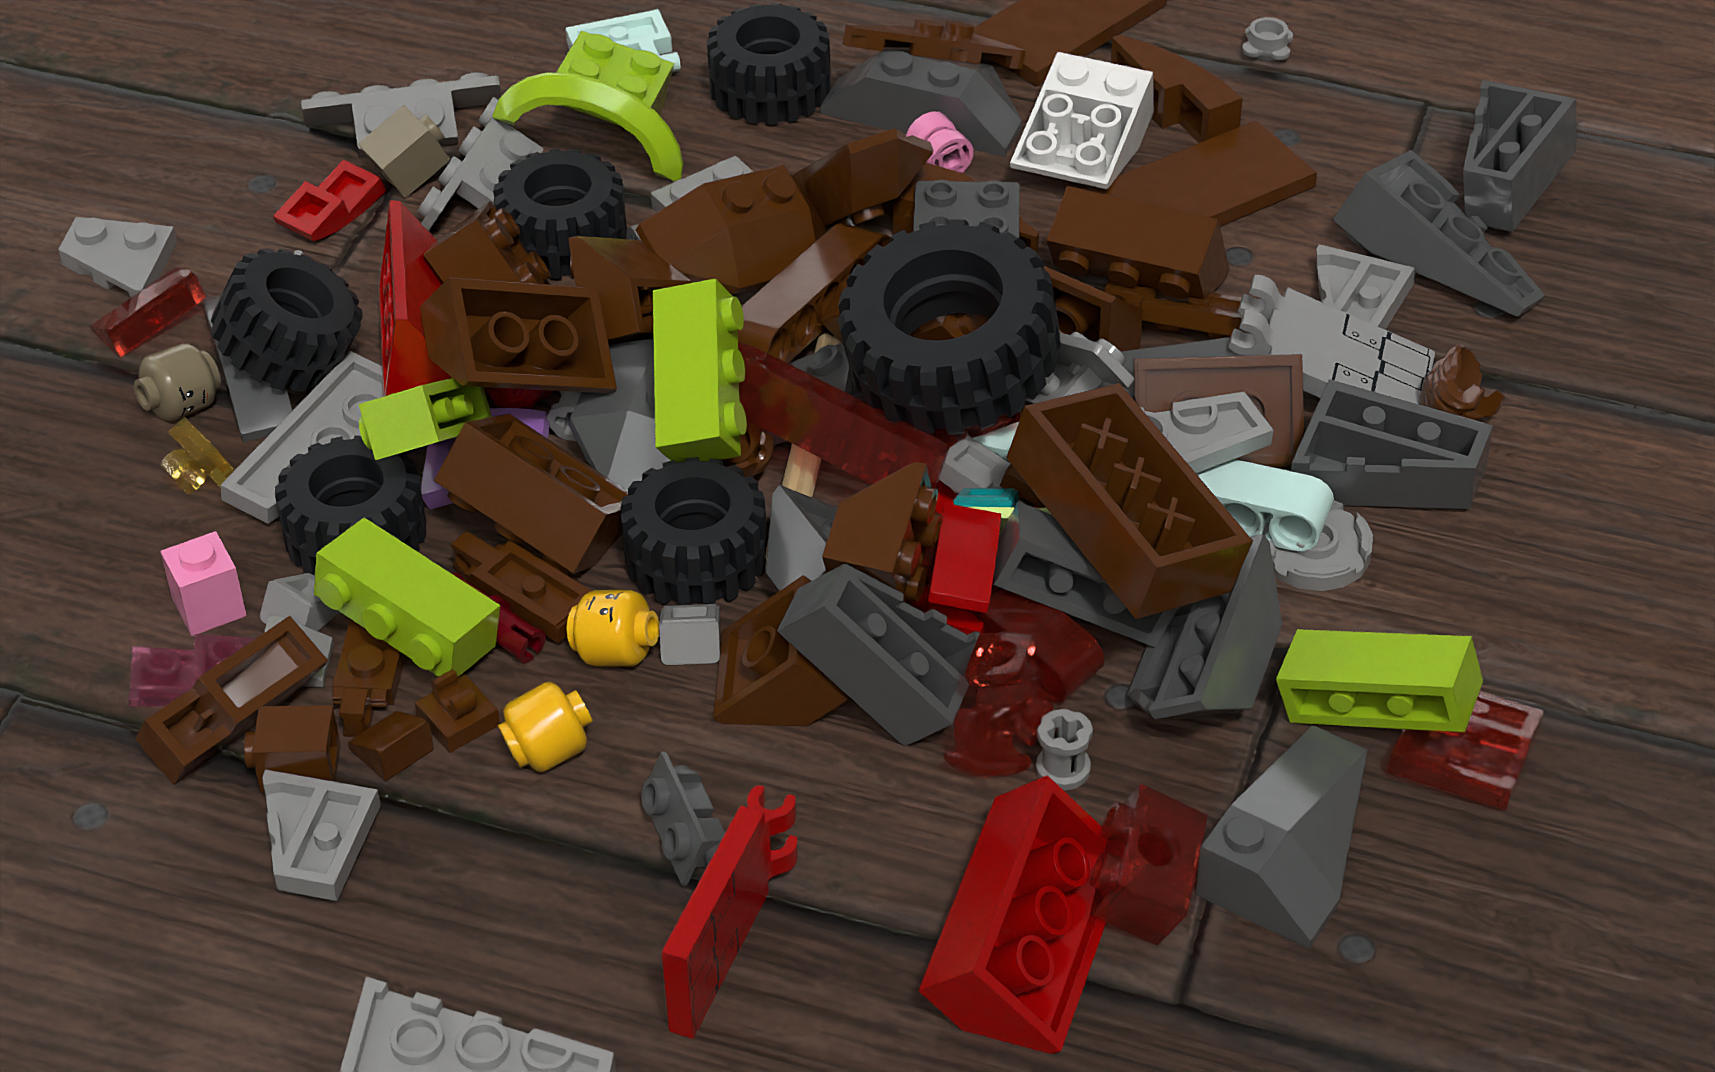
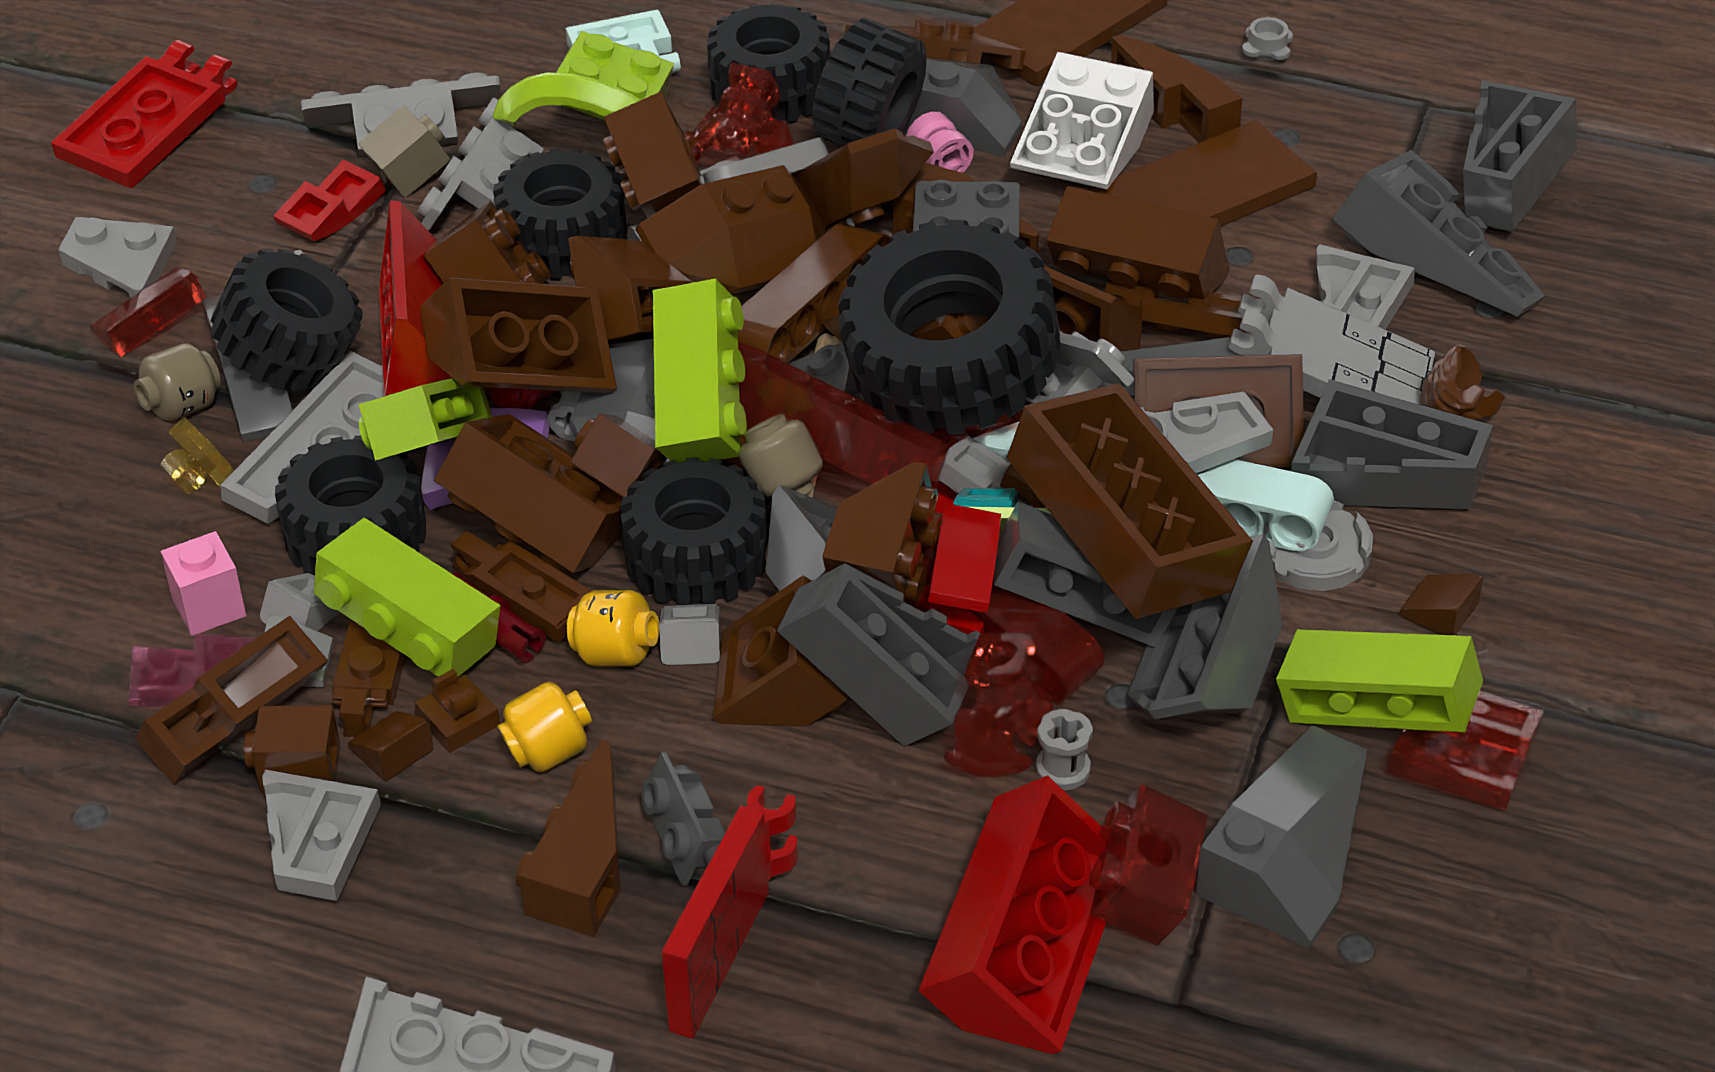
none -> red tile [51,40,238,189]
none -> reddish brown slope [516,740,621,937]
none -> reddish brown brick [570,413,667,497]
none -> reddish brown brick [603,91,702,218]
none -> clear red animal [685,63,794,161]
none -> light grey beam [702,137,829,183]
none -> dark tan head [738,414,823,497]
none -> black tyre [812,18,927,146]
none -> reddish brown slope [1399,574,1483,636]

